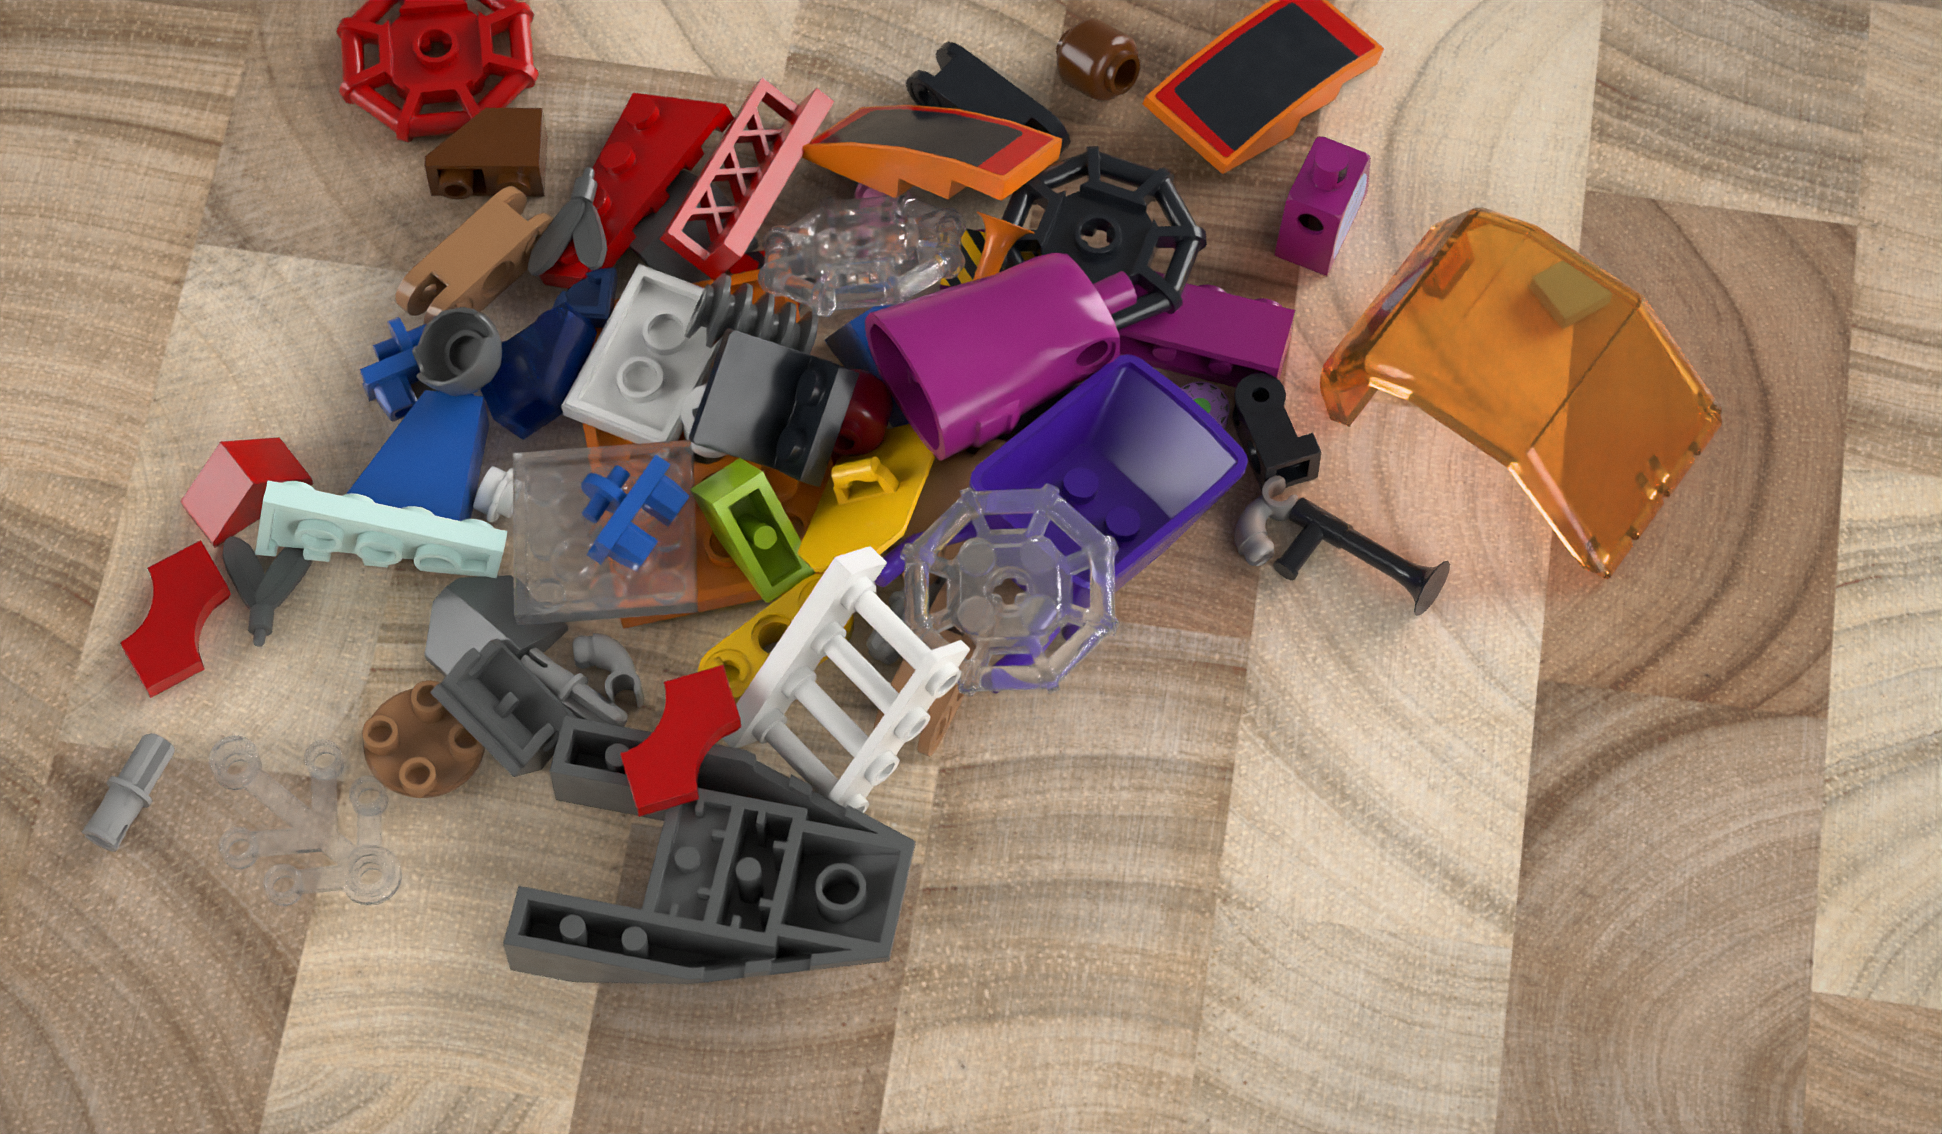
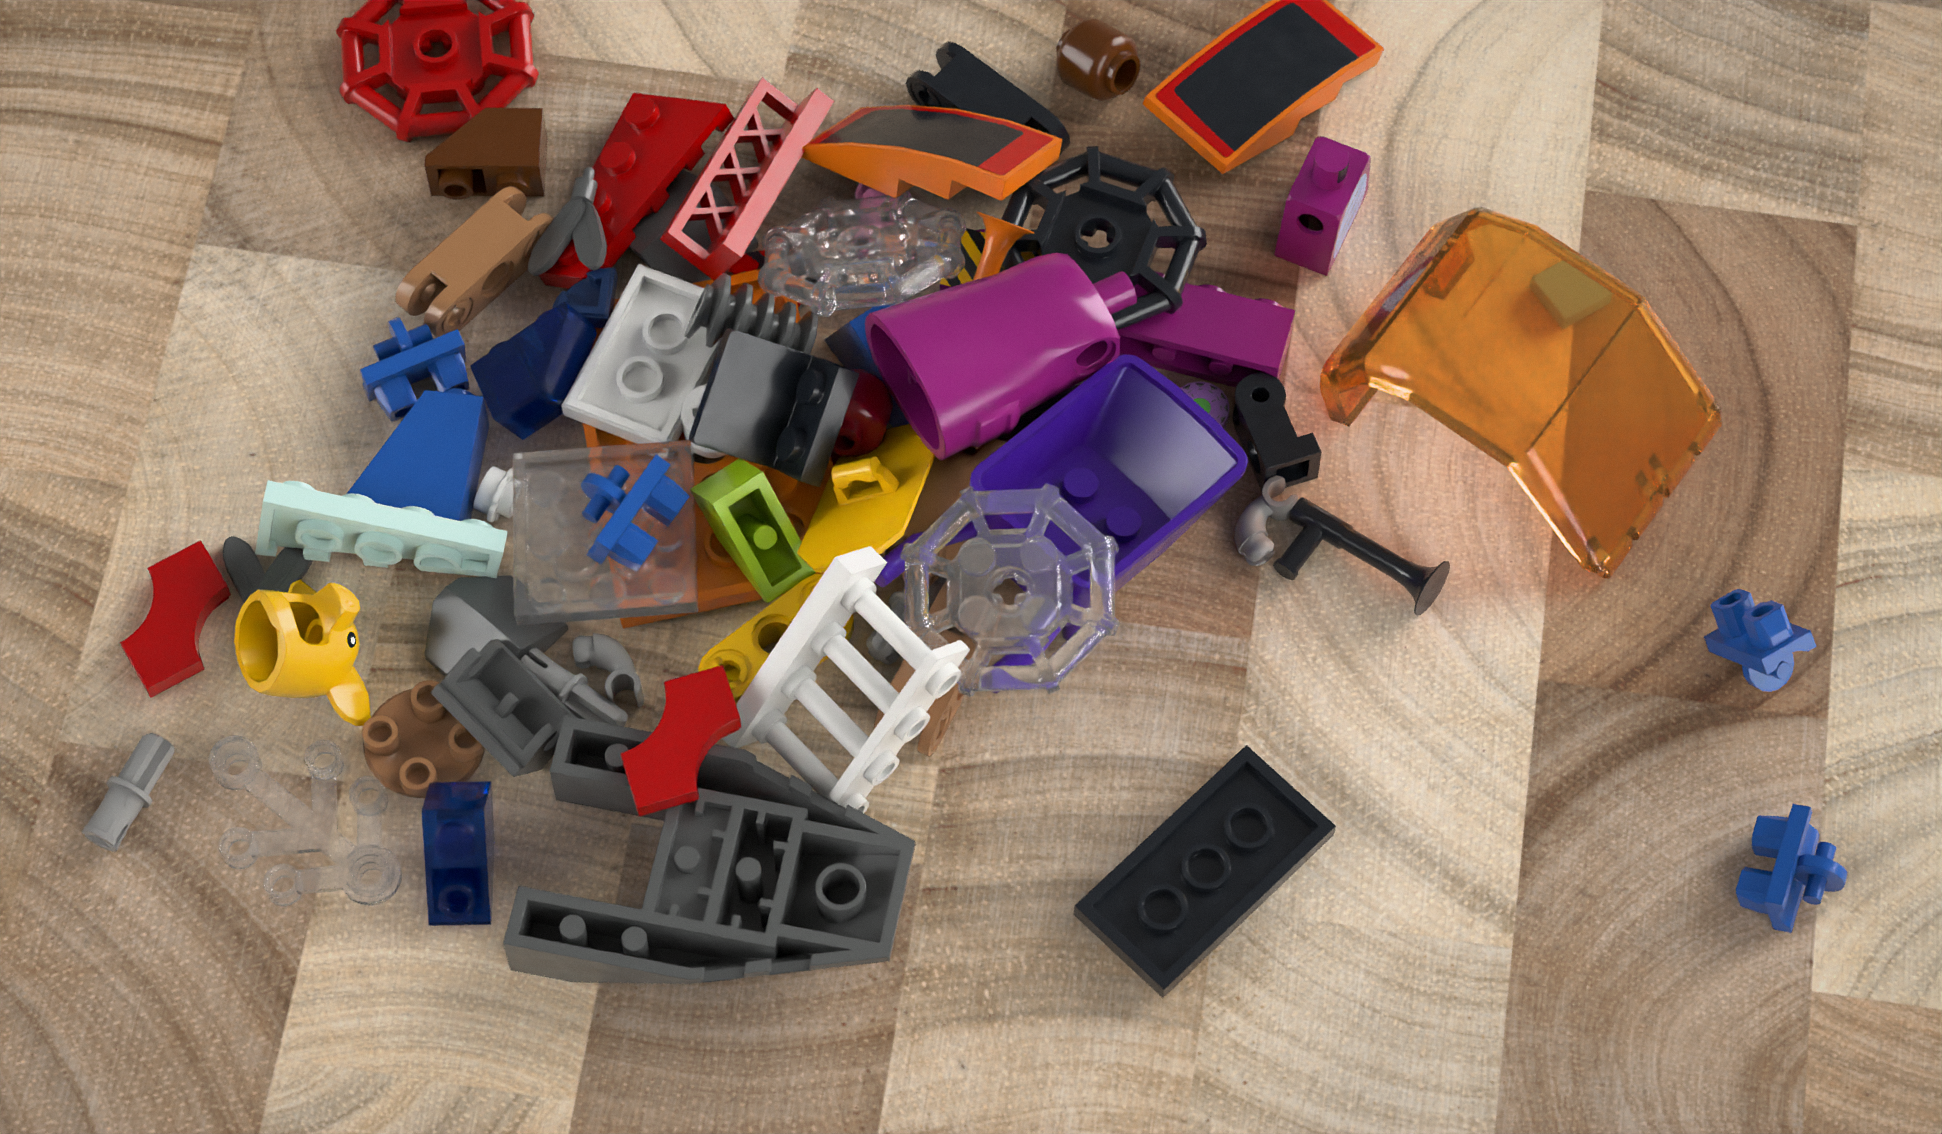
red slope [181,437,314,548] -> none
dark grey hair [412,307,502,397] -> none
none -> yellow piece [234,579,371,726]
none -> clear blue slope [421,781,495,926]
none -> black plate [1074,745,1336,998]
none -> blue hips [1704,589,1817,692]
none -> blue hips [1736,804,1848,933]

